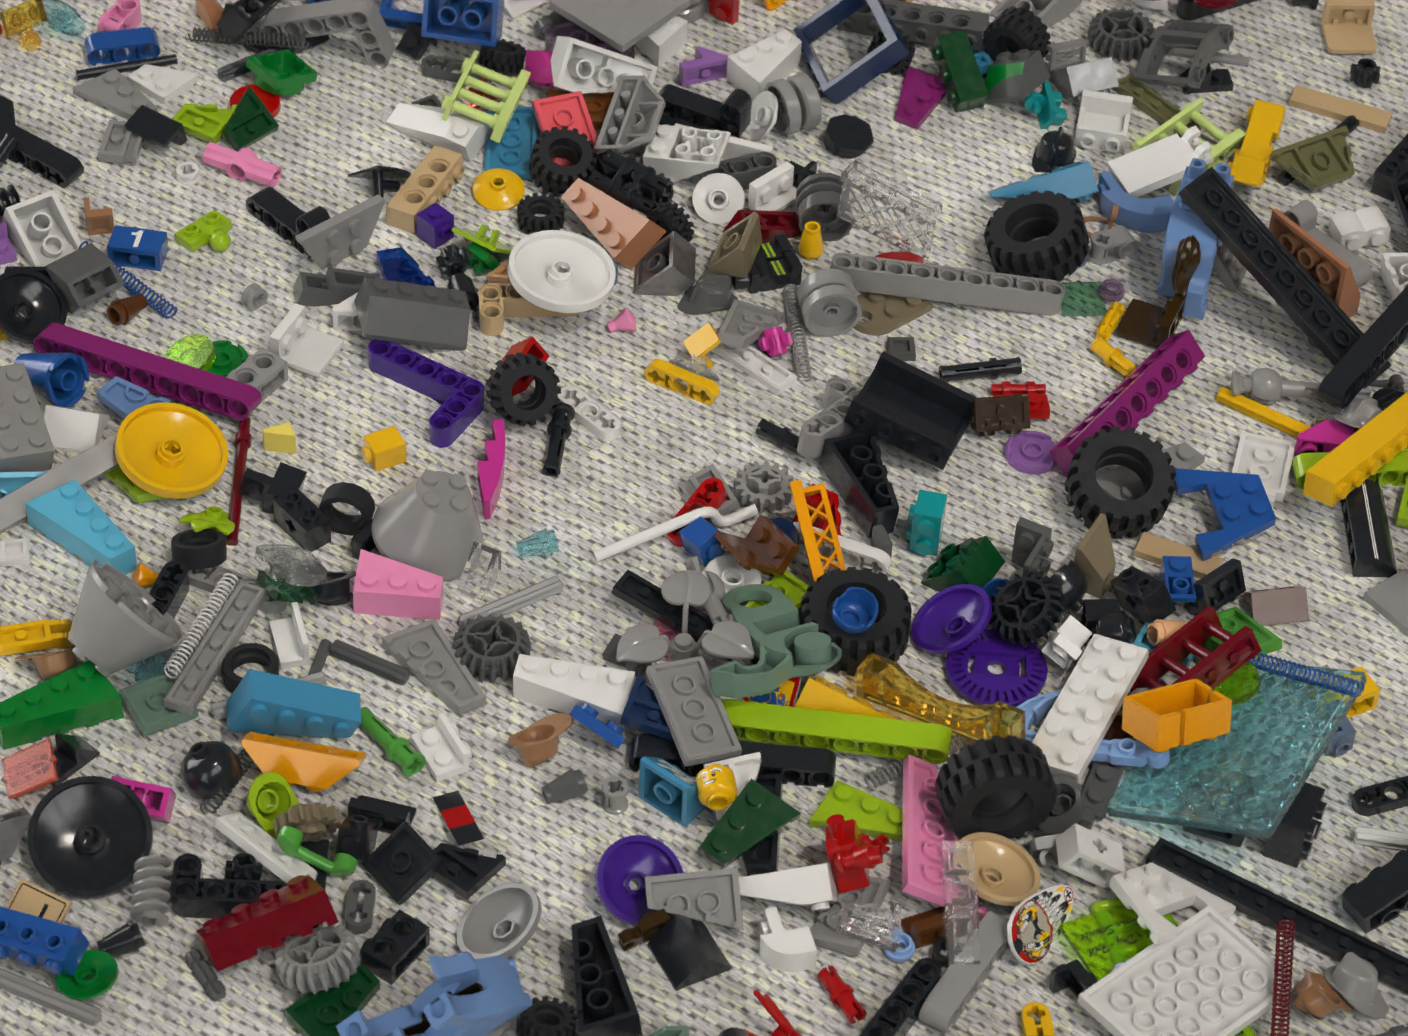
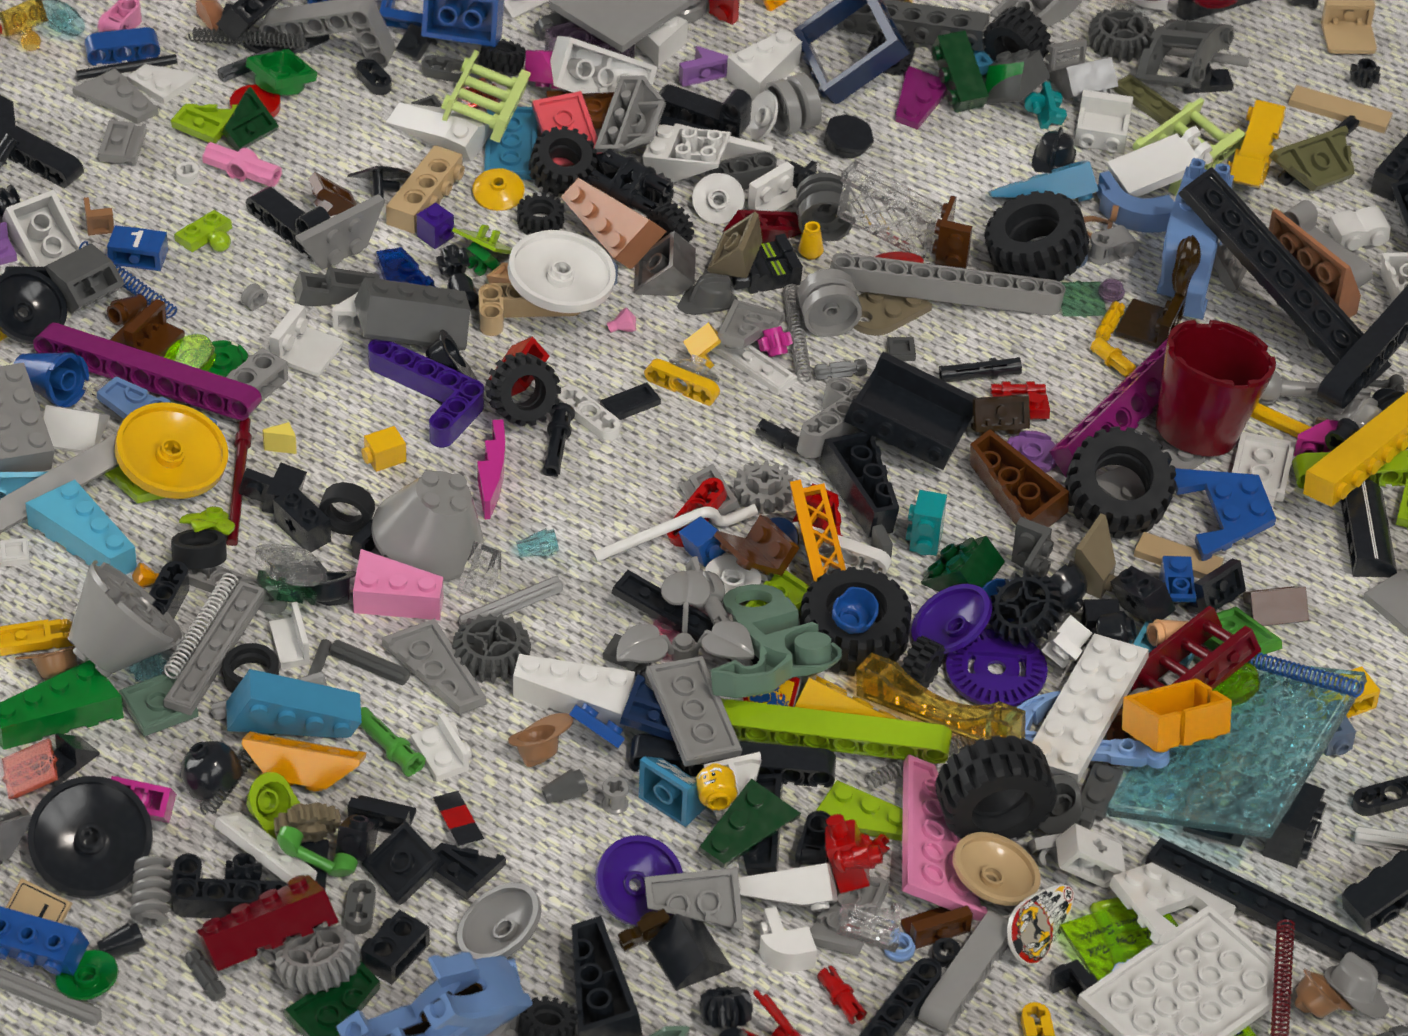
black panel [124,105,187,148] -> none
clear slope [941,841,980,964] -> none
none -> reddish brown bracket [110,299,185,357]
none -> reddish brown slope [308,172,357,216]
none -> black beam [356,59,392,95]
none -> black piece [426,330,477,380]
none -> black tile [600,382,661,420]
none -> black gear [699,986,753,1029]
none -> black piece [795,811,831,866]
none -> dark grey axle [814,359,868,380]
none -> black tyre [898,635,945,693]
none -> reddish brown bracket [932,195,973,269]
none -> reddish brown wedge [970,429,1069,527]
none -> dark red cone [1156,320,1276,456]
none -> black bush [1325,418,1360,451]

